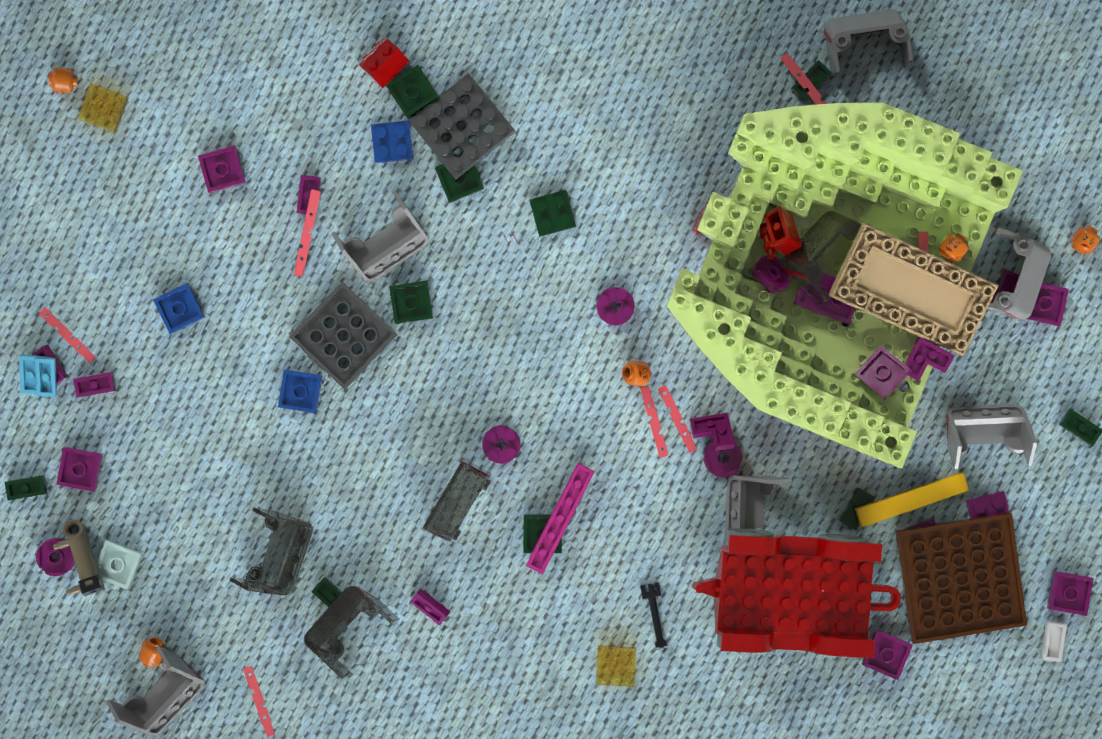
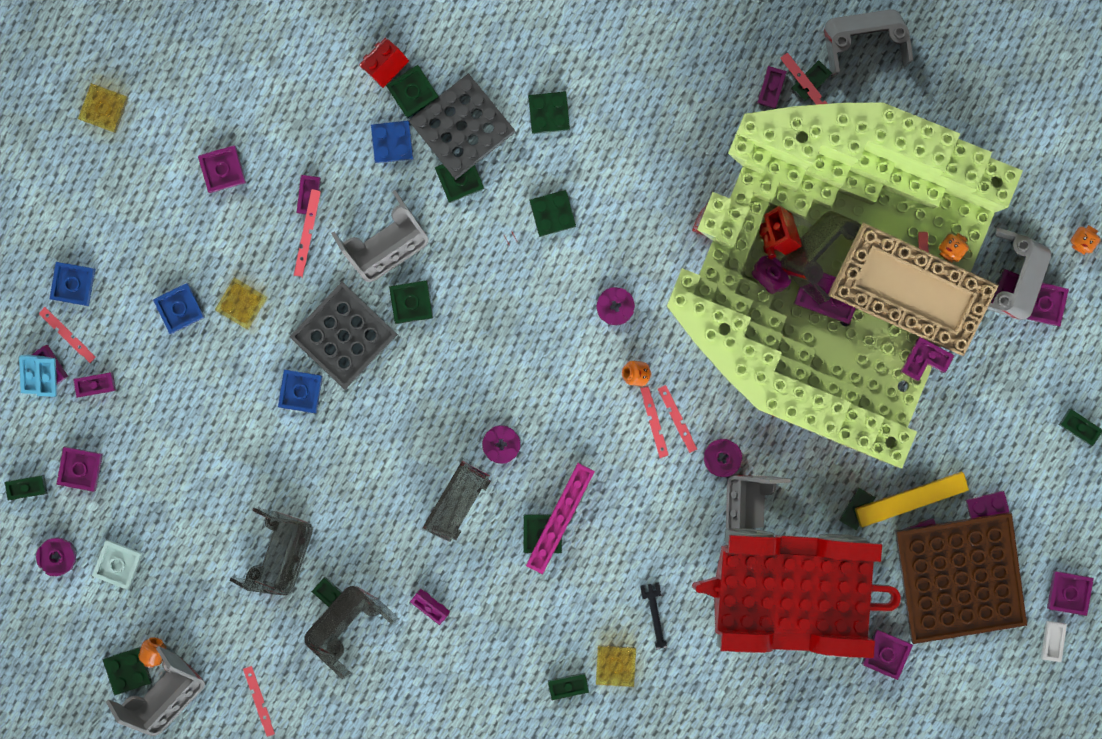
orange head [49,68,77,93] -> none
dark tan piece [53,519,105,596] -> none
magenta plate [690,413,735,451] -> none
magenta plate [854,346,912,400] -> none
light grey windscreen [947,404,1037,469] -> none
none -> blue plate [49,262,96,306]
none -> dark green plate [102,647,152,696]
none -> clear yellow plate [215,277,268,330]
none -> dark green plate [528,91,570,134]
none -> dark green plate [548,673,589,700]
none -> magenta plate [757,66,787,109]

